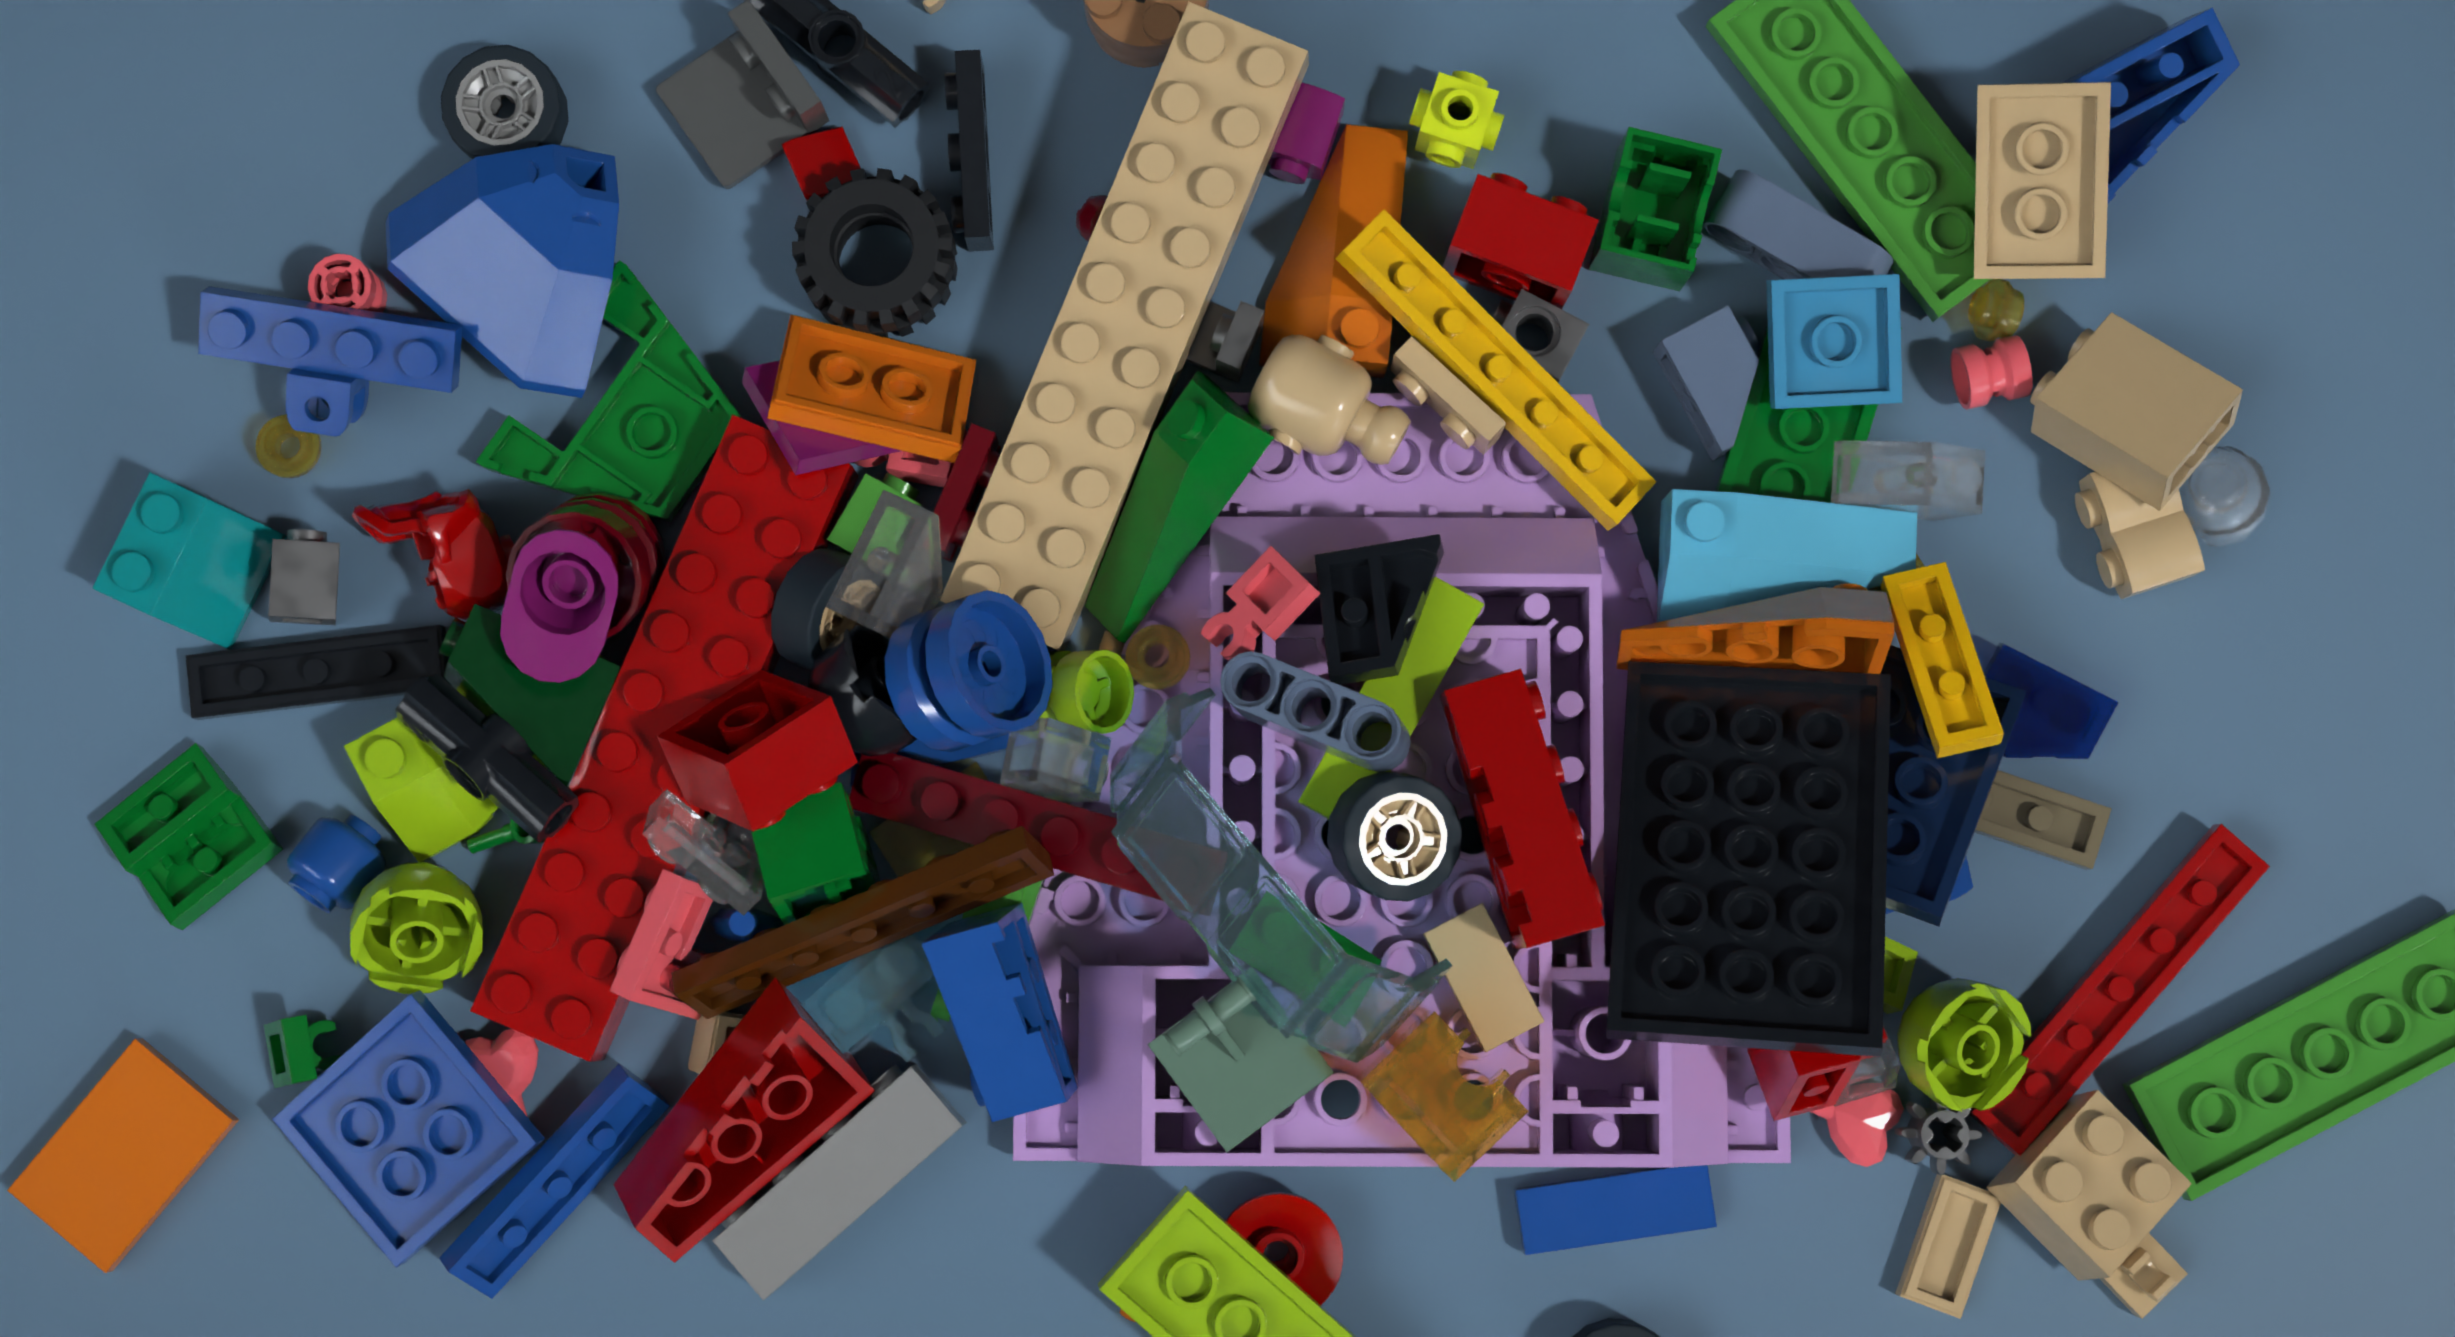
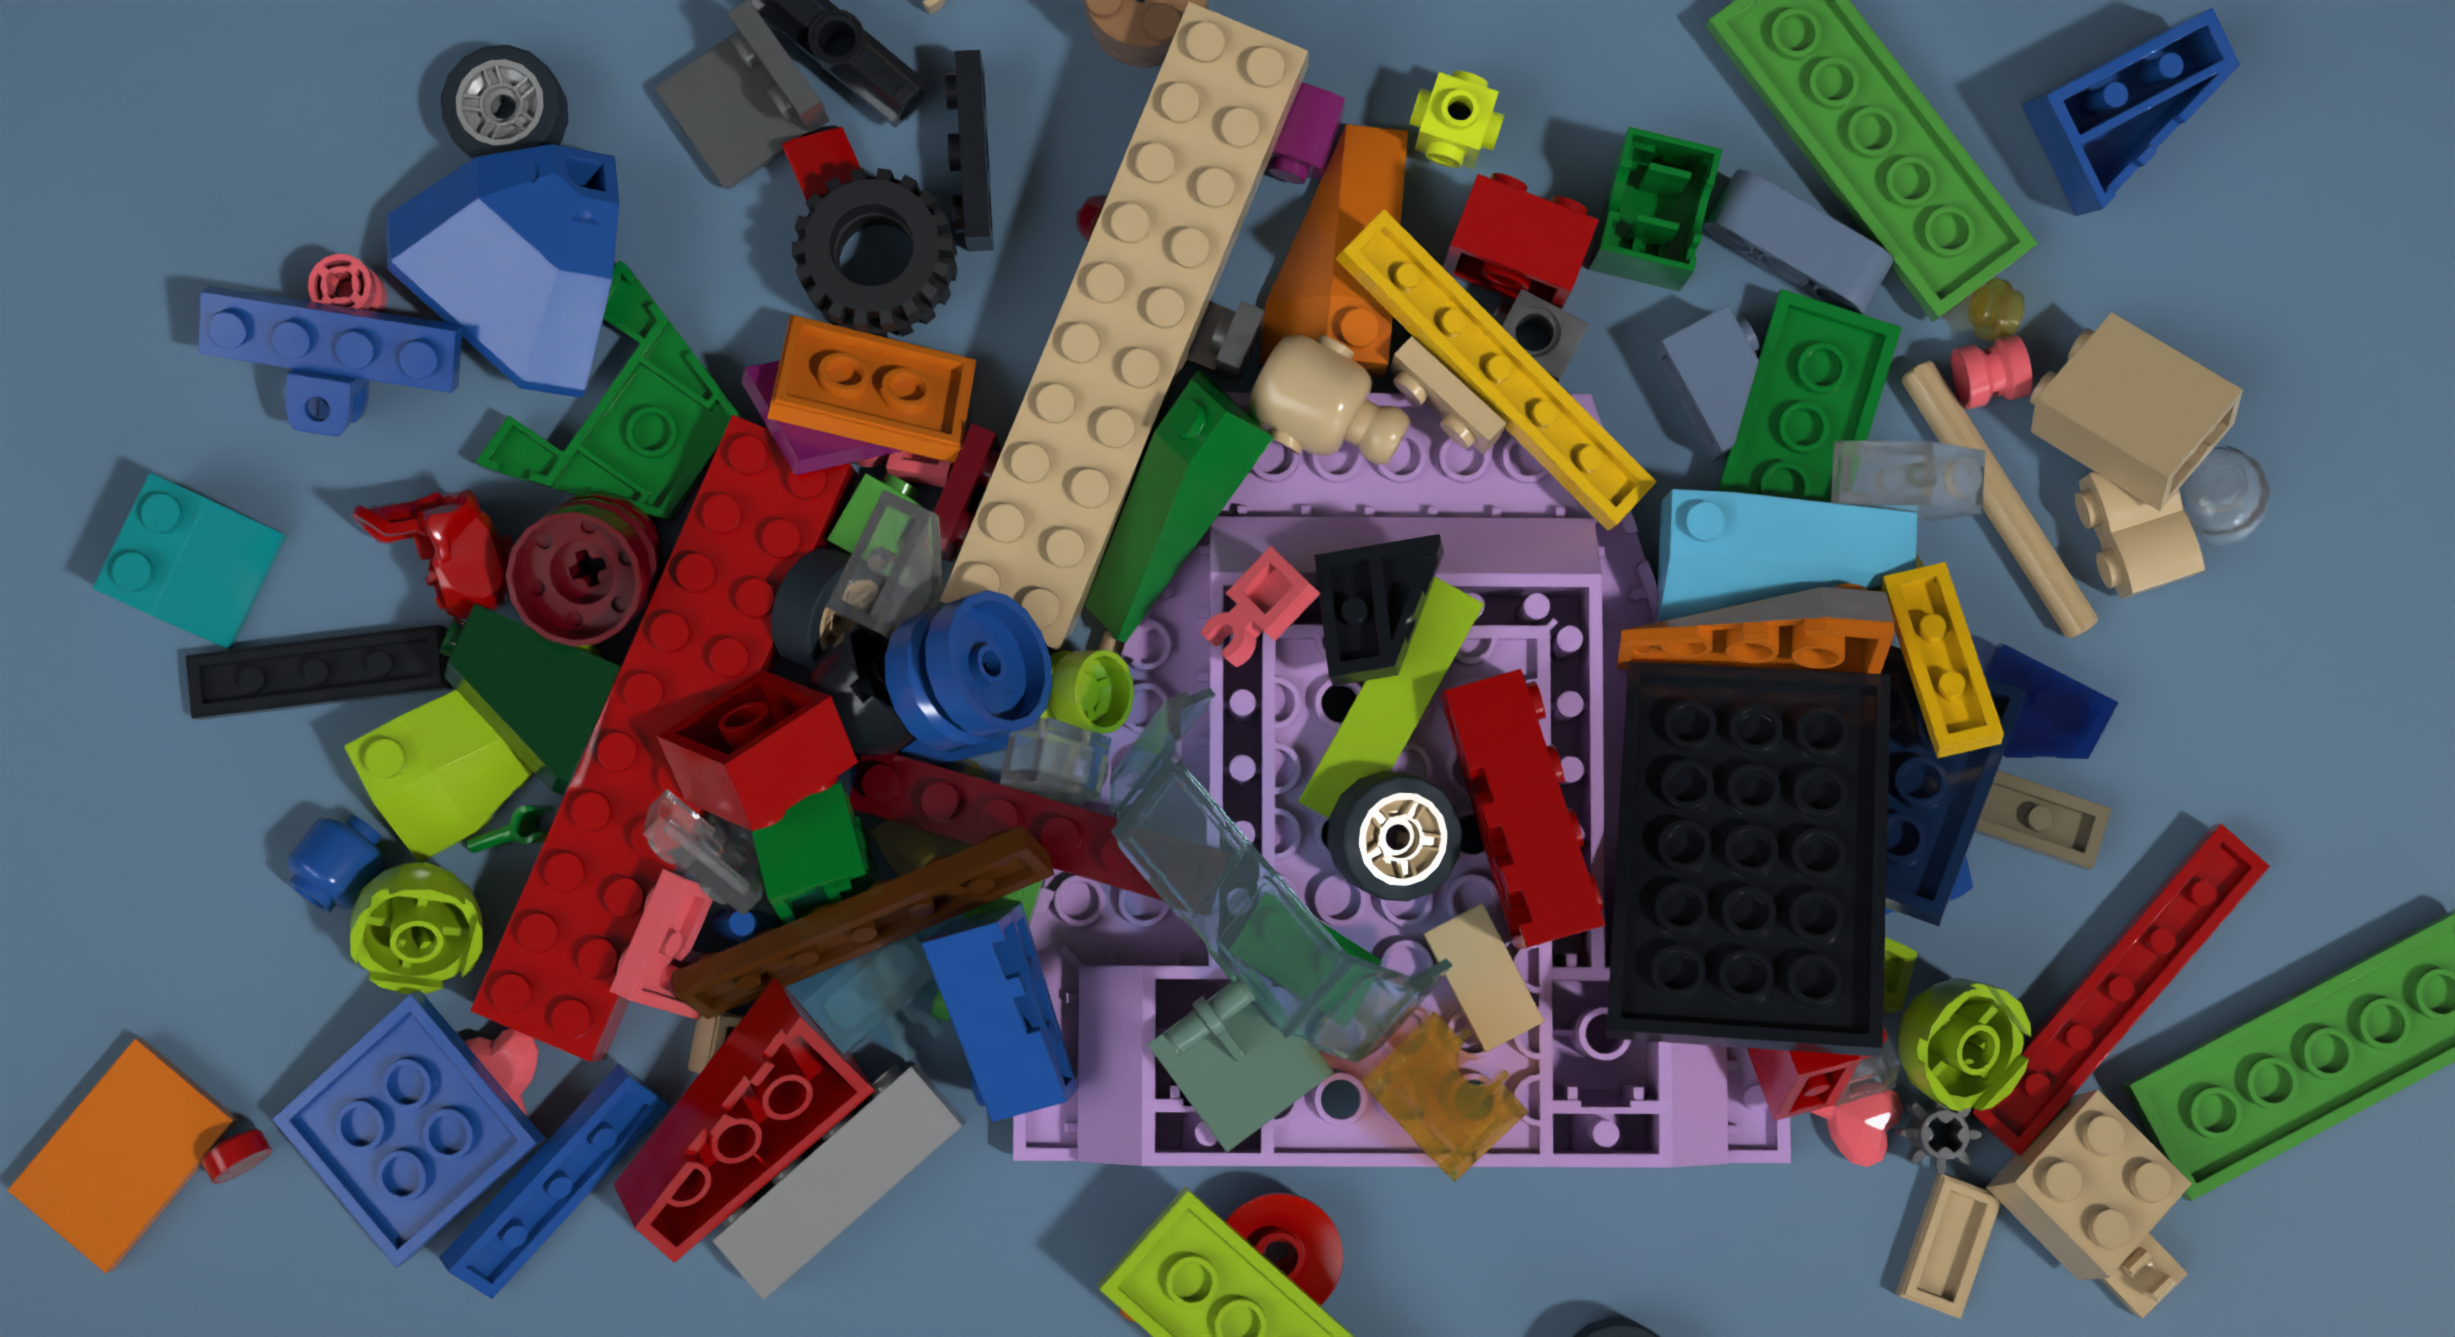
green slope [94,743,283,931] -> none
clear yellow plate [256,414,322,479] -> none
green tile [263,1015,341,1088] -> none
flat silver brick [268,529,340,626] -> none
black piece [395,672,579,843] -> none
magenta piece [500,529,618,683] -> none
clear yellow plate [1126,625,1191,690] -> none
sand blue beam [1220,651,1411,772] -> none
blue tile [1514,1165,1717,1255] -> none
dark azure plate [1766,274,1902,409] -> none
tan plate [1974,82,2111,279] -> none
none -> red tile [202,1128,272,1184]
none -> tan axle [1902,360,2098,638]

